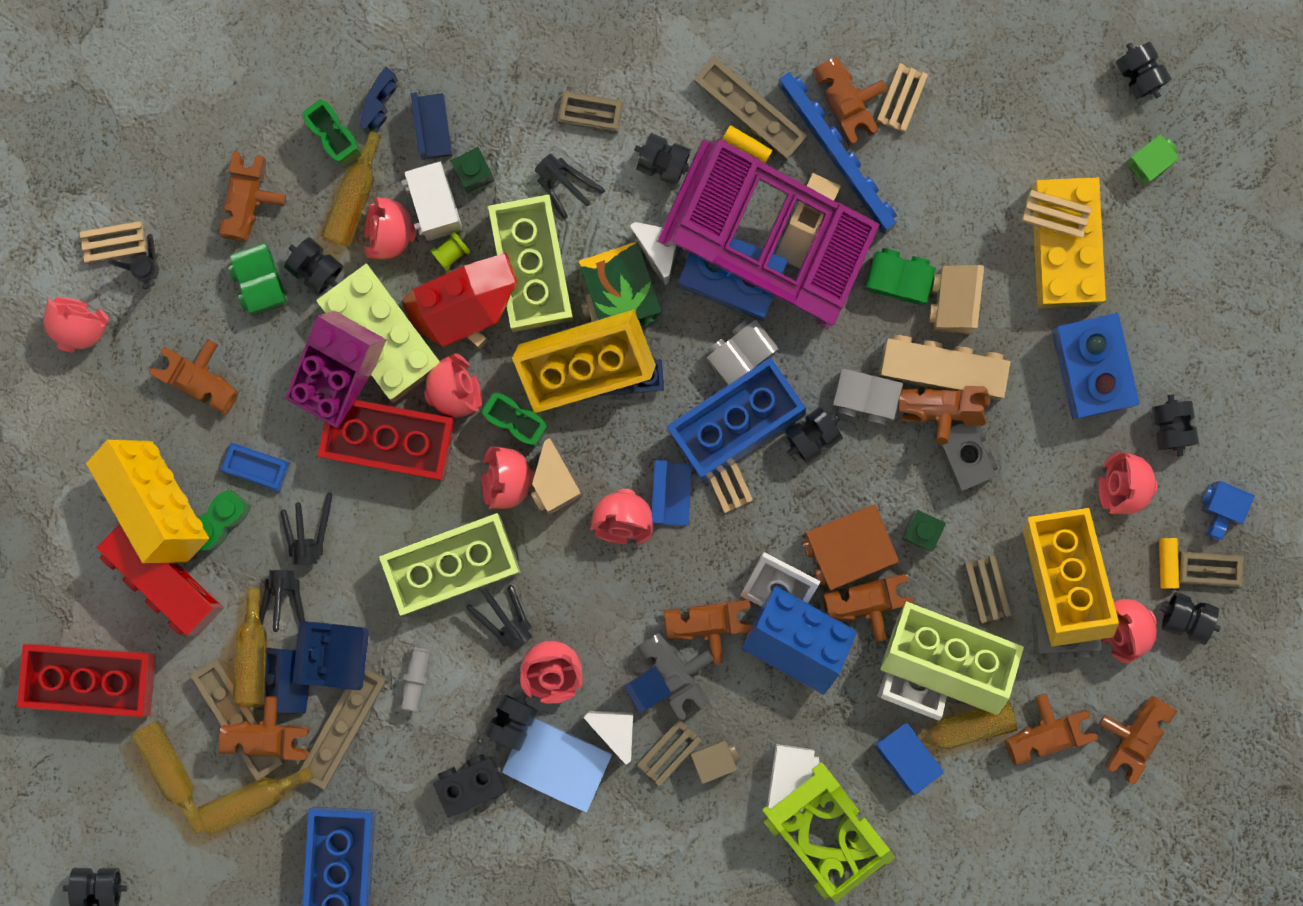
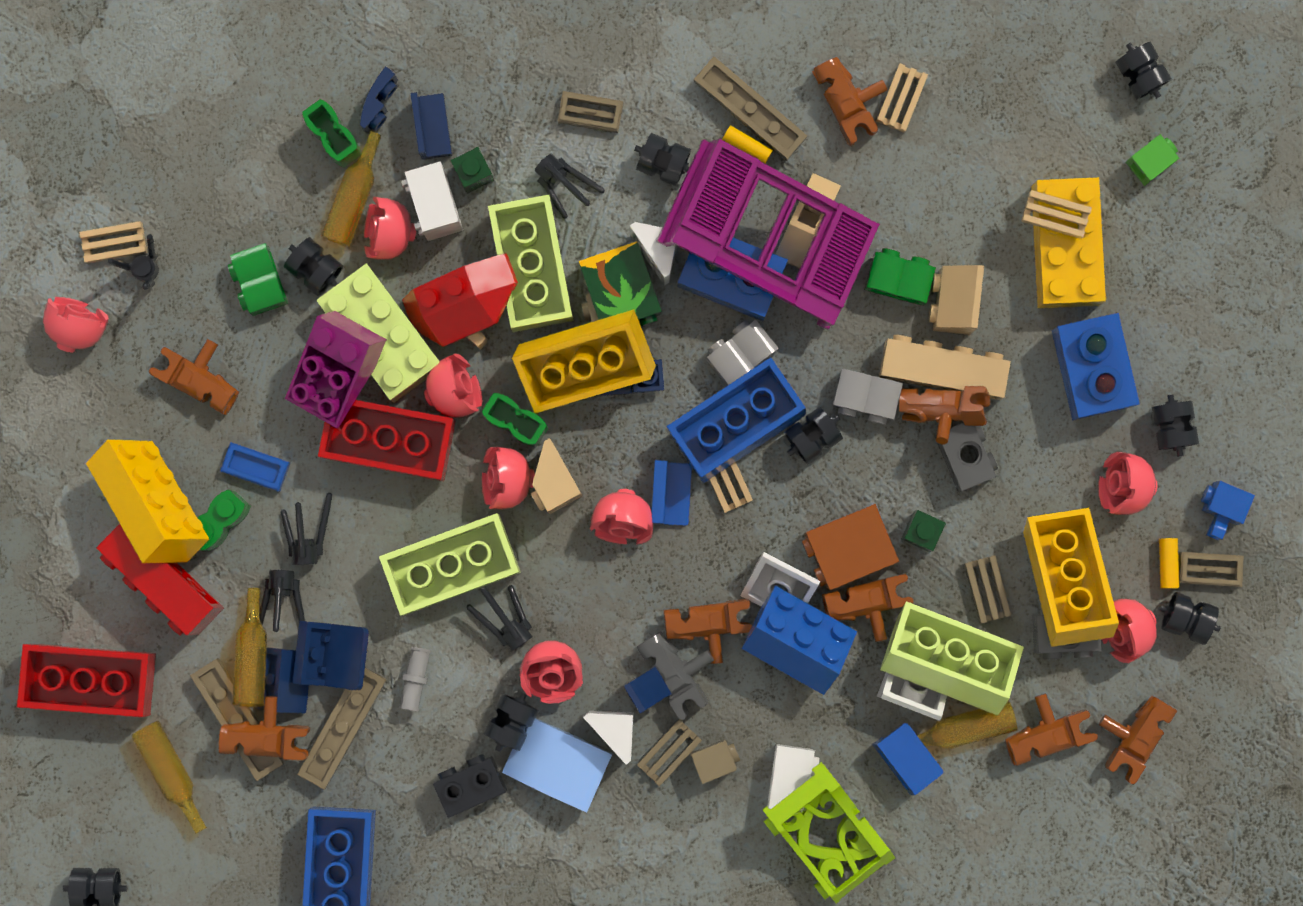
clear yellow piece [197,767,313,835] -> none
dark orange piece [219,151,286,242] -> none
lime bush [430,231,471,272] -> none
blue plate [778,72,897,234] -> none

